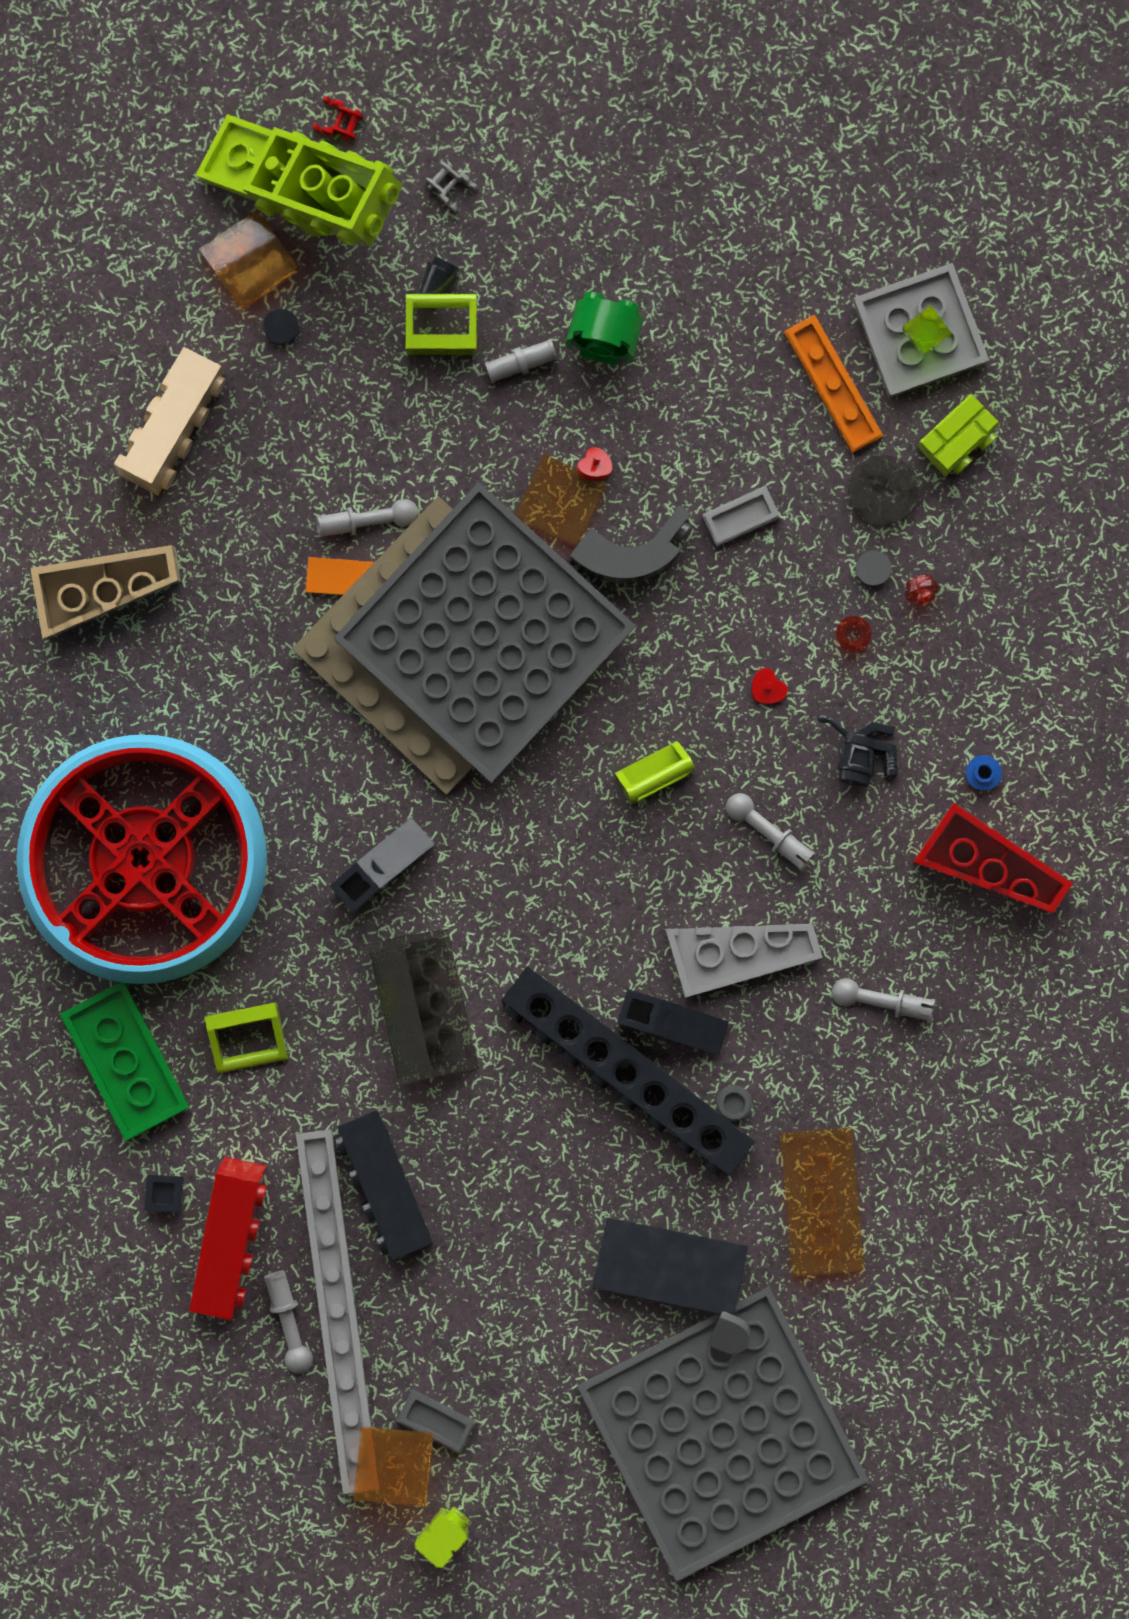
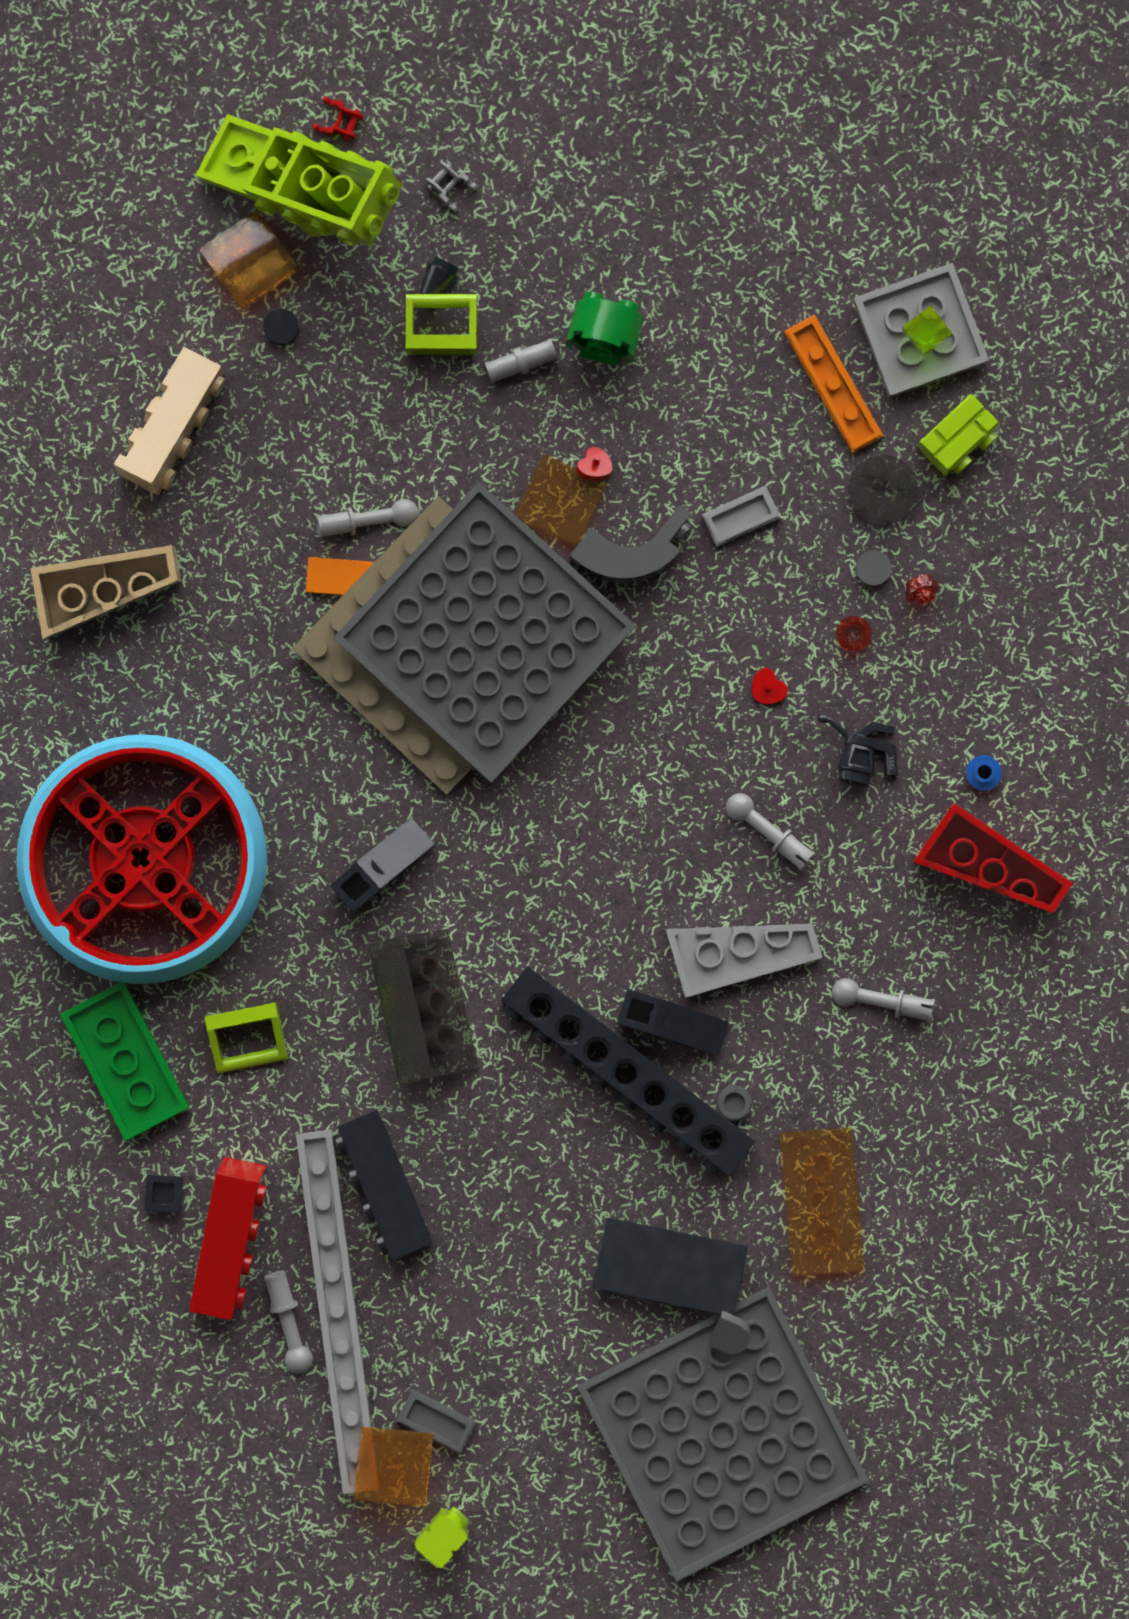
lime tile [615,741,695,805] -> none

